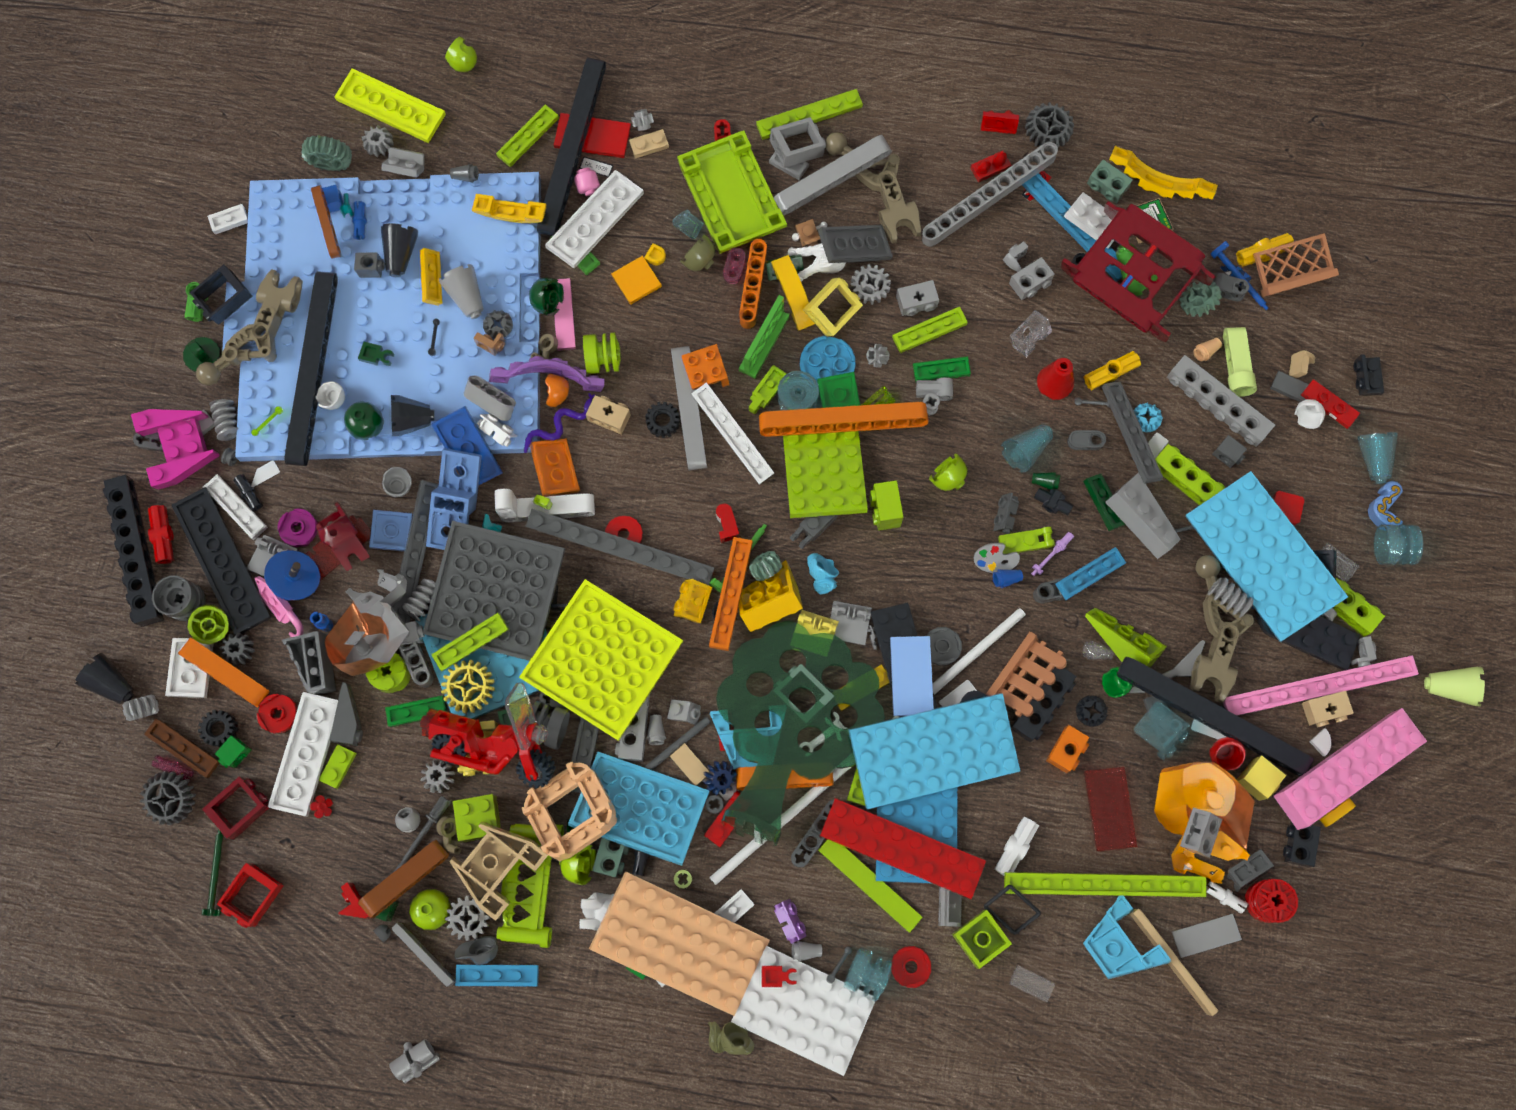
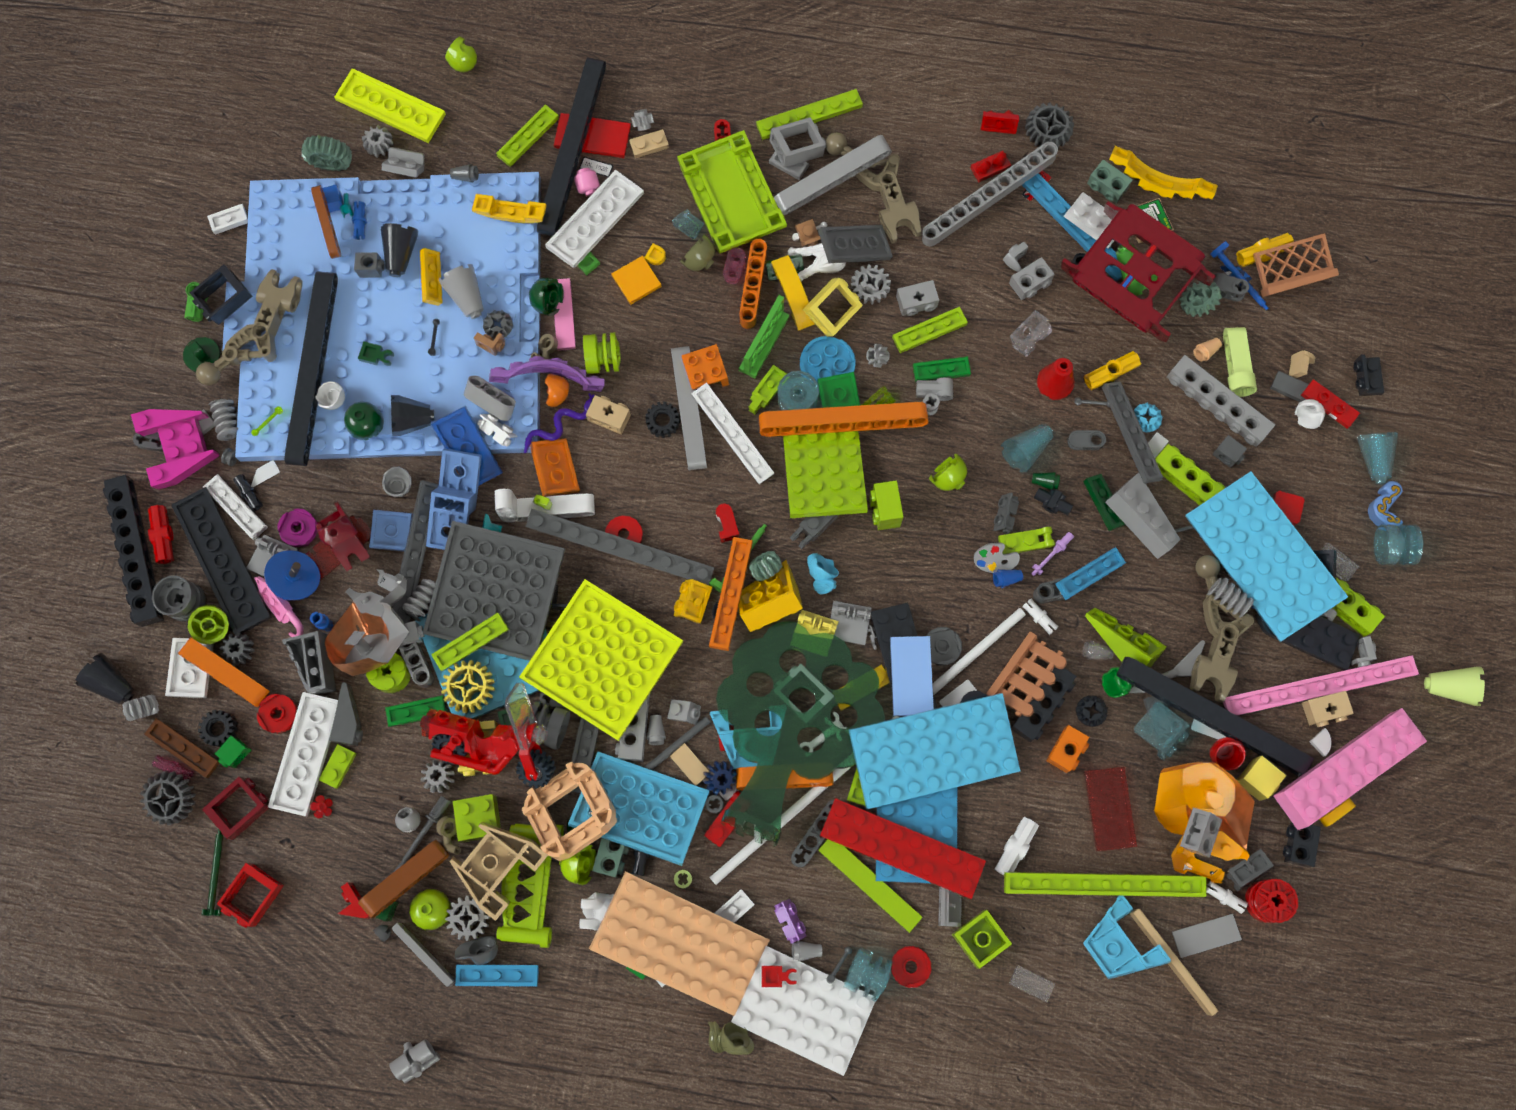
black piece [984,885,1041,935] -> none
none -> white pin [1023,598,1059,635]

